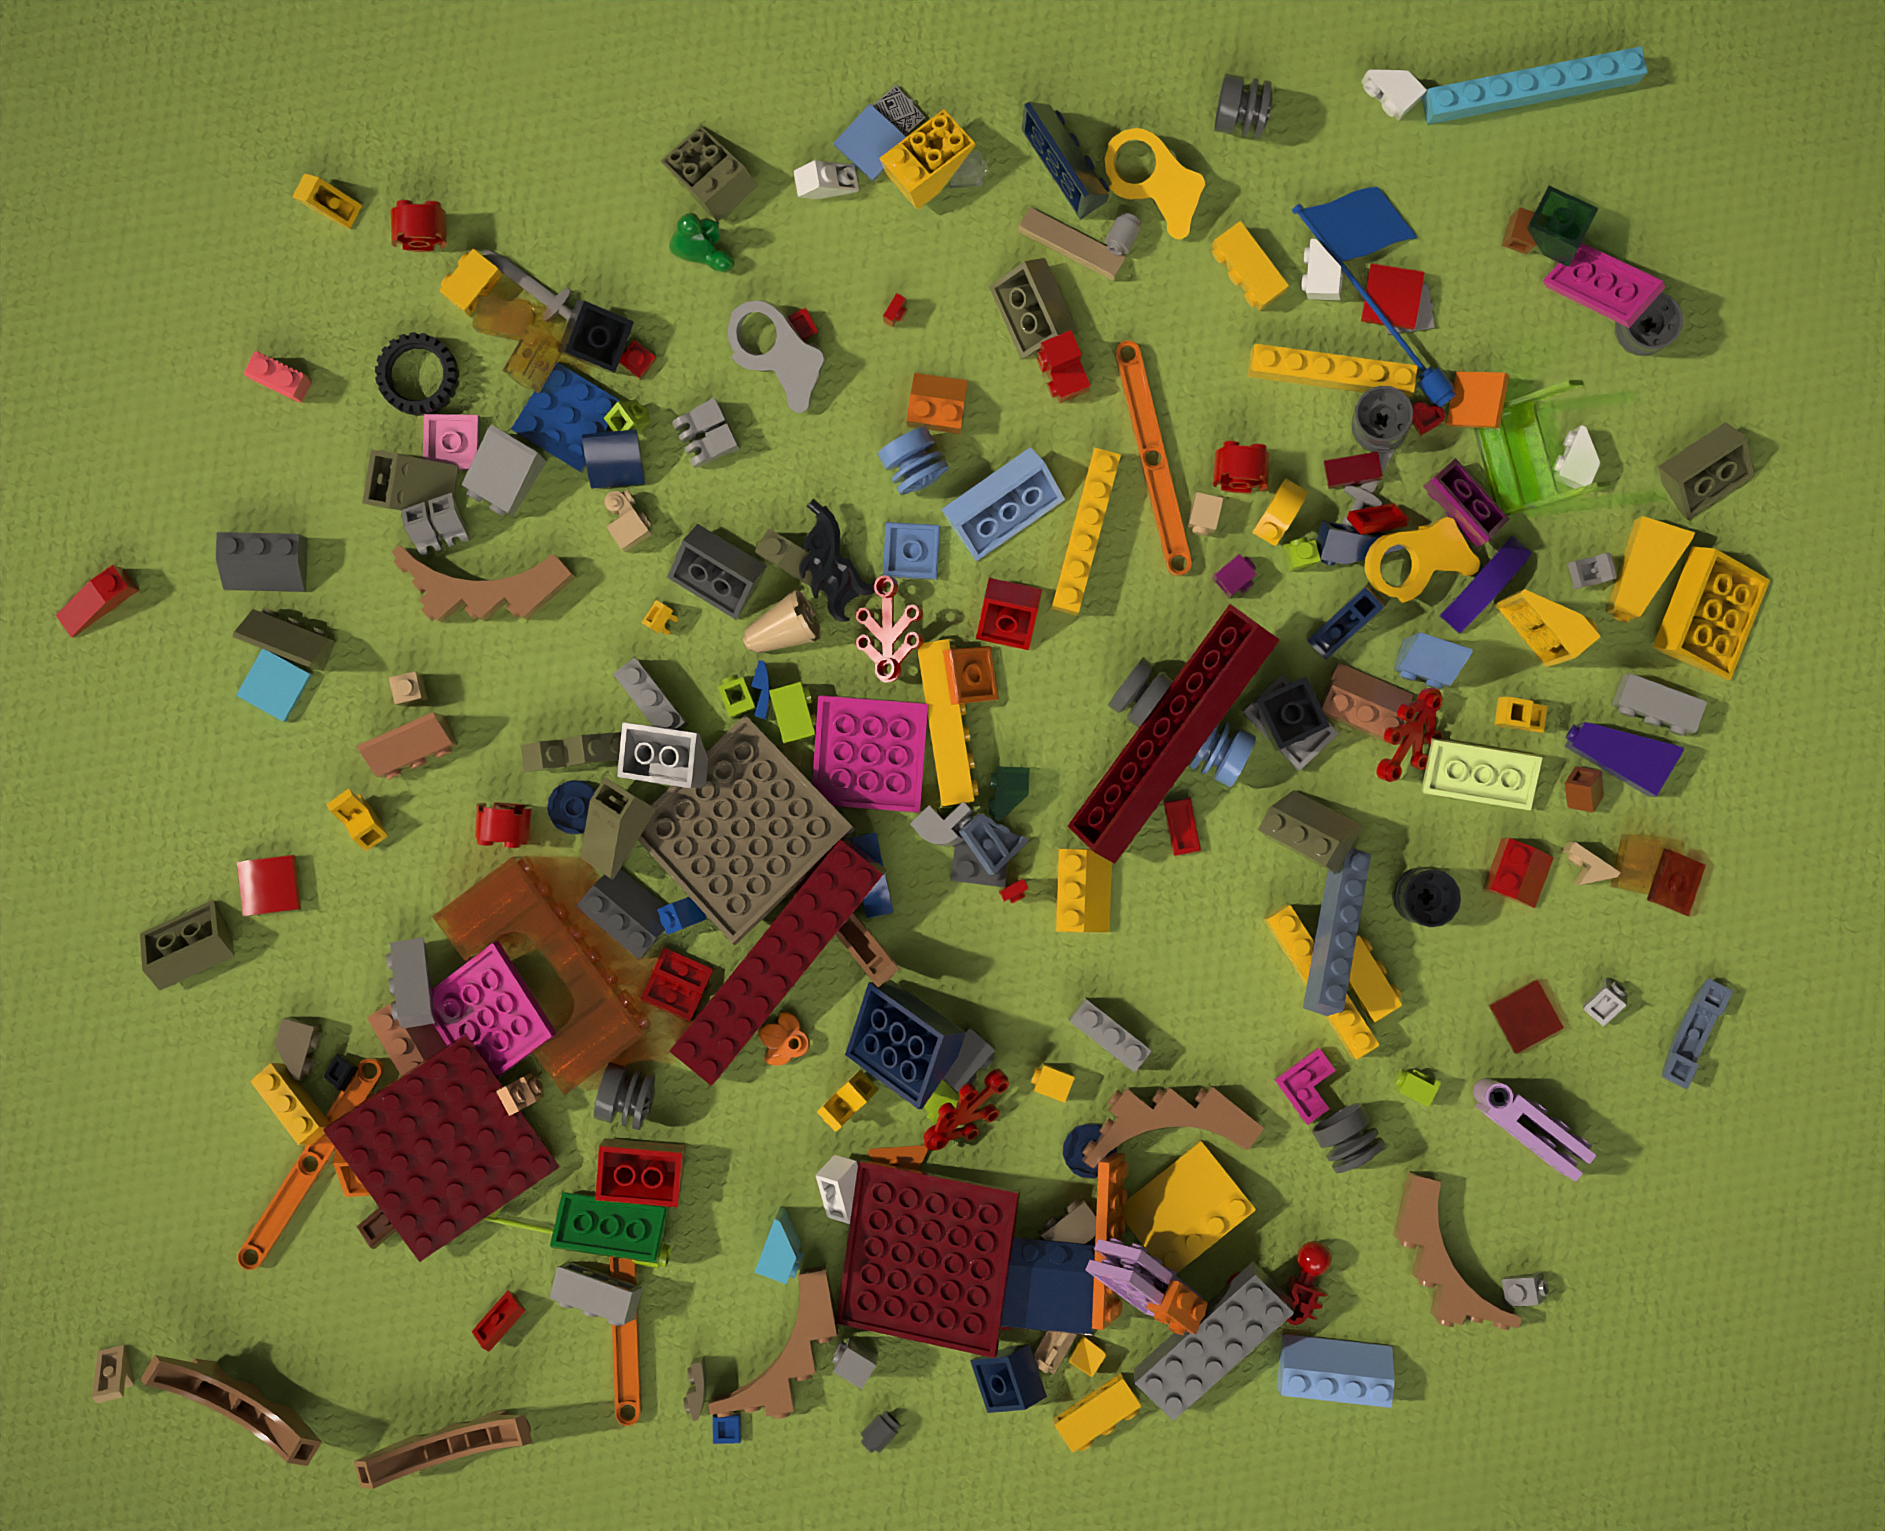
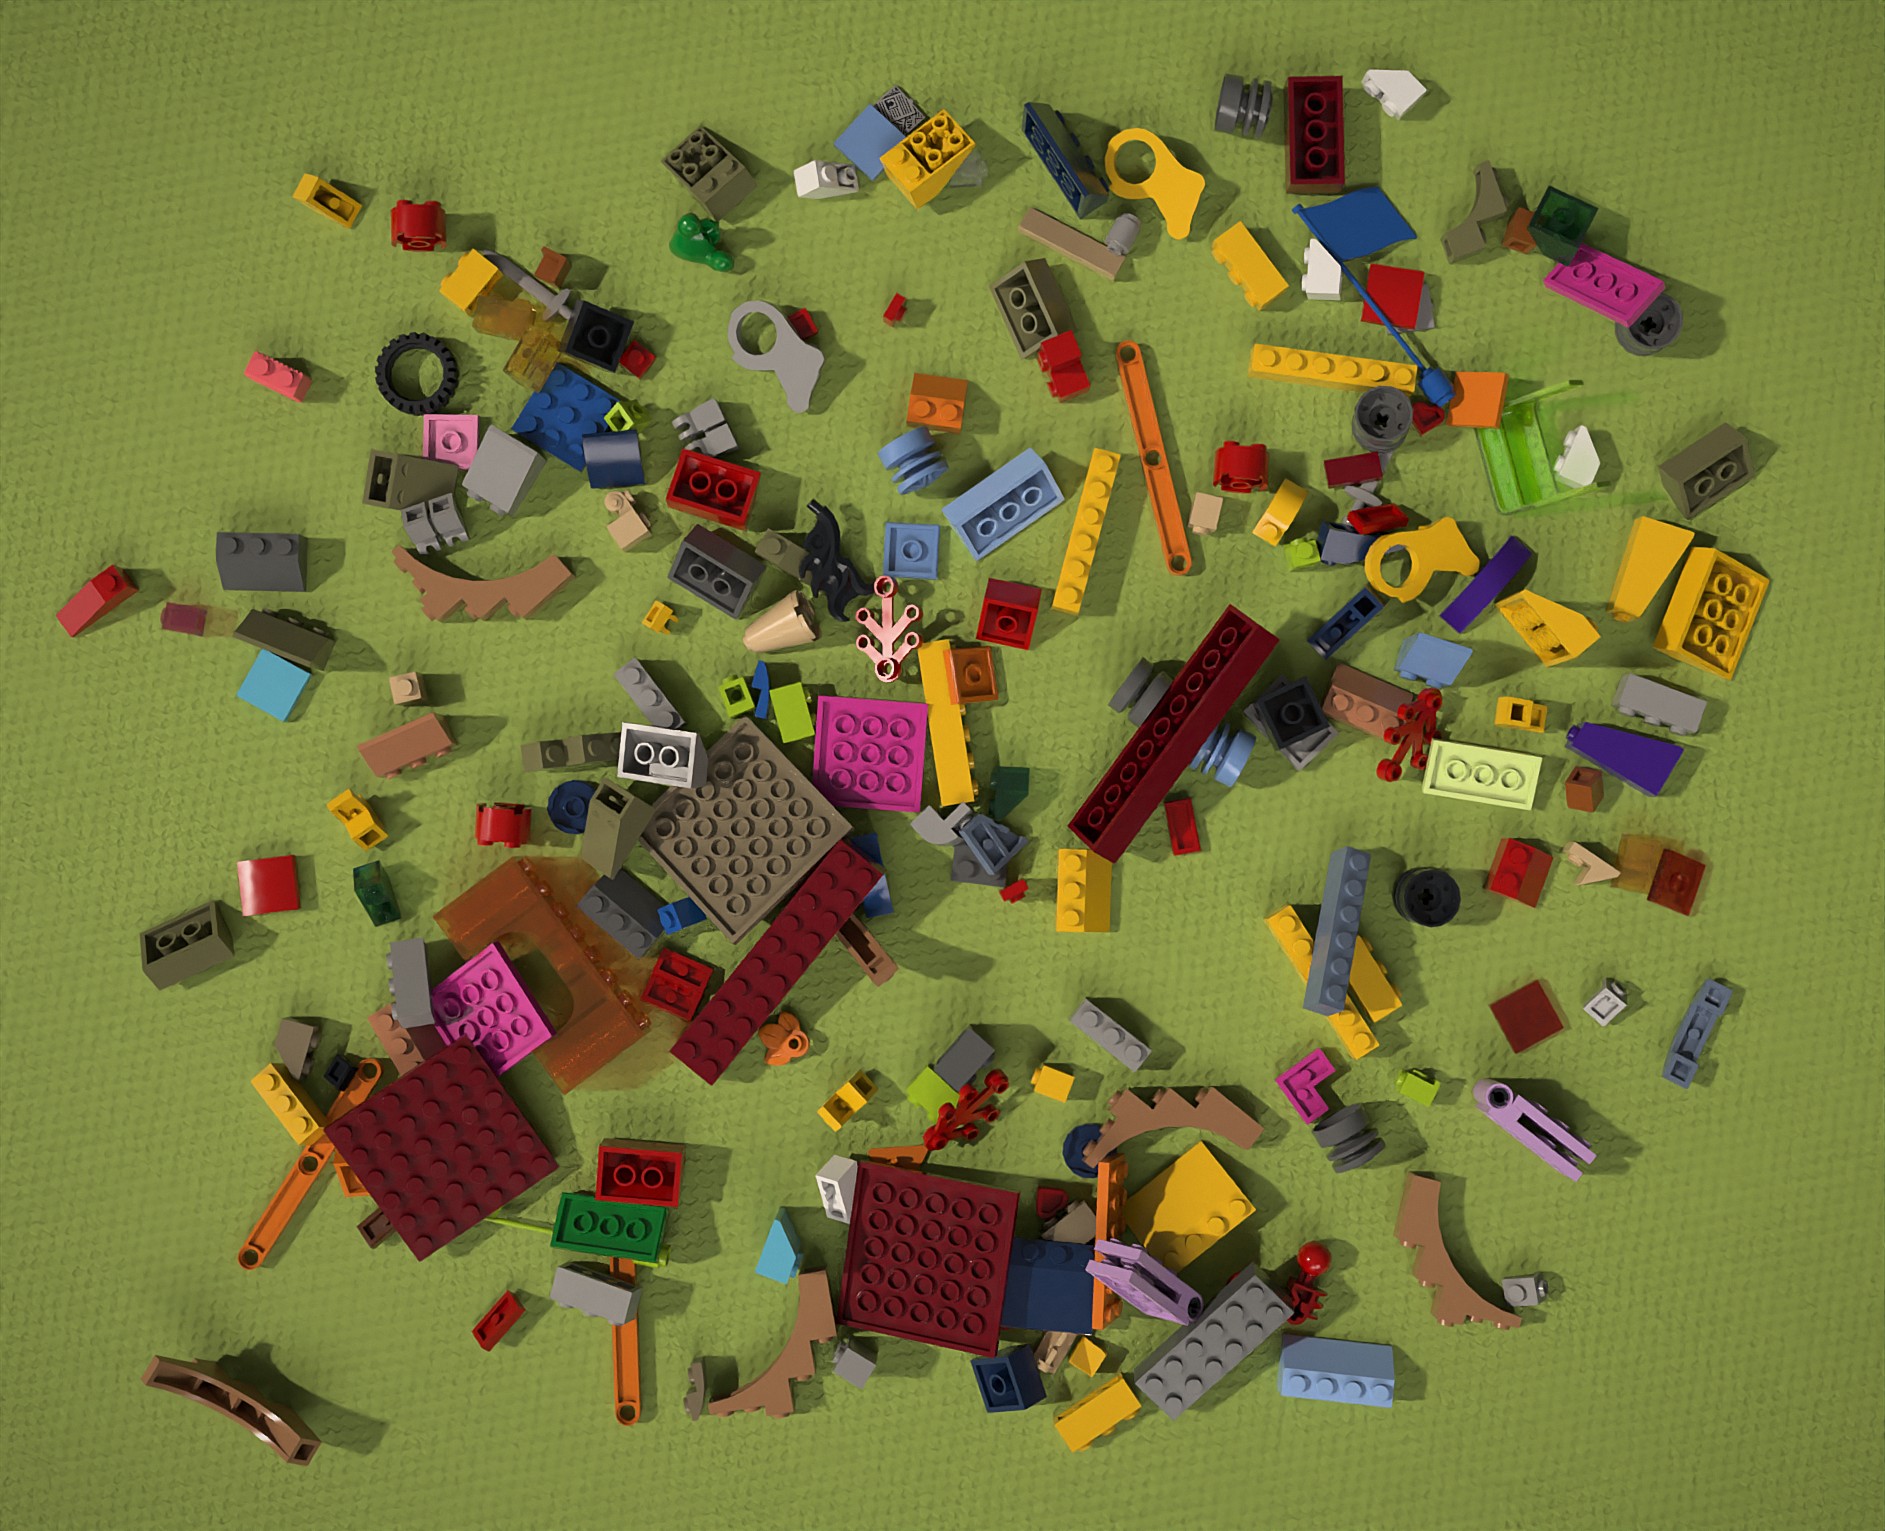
tan slope [92,1345,134,1404] -> none
medium nougat arch [353,1411,532,1489] -> none
light nougat slope [496,1073,544,1116] -> none
dark grey wheel [593,1062,655,1130] -> none
blue tile [713,1413,741,1444] -> none
dark blue slope [845,980,966,1110] -> none
dark grey brick [861,1411,901,1453] -> none
orange bracket [1146,1279,1208,1335] -> none
magenta brick [1211,554,1257,598] -> none
olive slope [1258,790,1363,874] -> none
medium azure brick [1422,46,1647,125] -> none
magenta slope [1423,458,1510,547] -> none
light grey bracket [1568,552,1617,589] -> none
none -> clear pink brick [160,602,208,637]
none -> clear green slope [353,860,401,927]
none -> dark orange panel [534,246,572,290]
none -> red slope [666,448,761,531]
none -> red tile [1036,1186,1069,1220]
none -> dark red brick [1283,76,1345,194]
none -> olive arch [1440,160,1508,264]

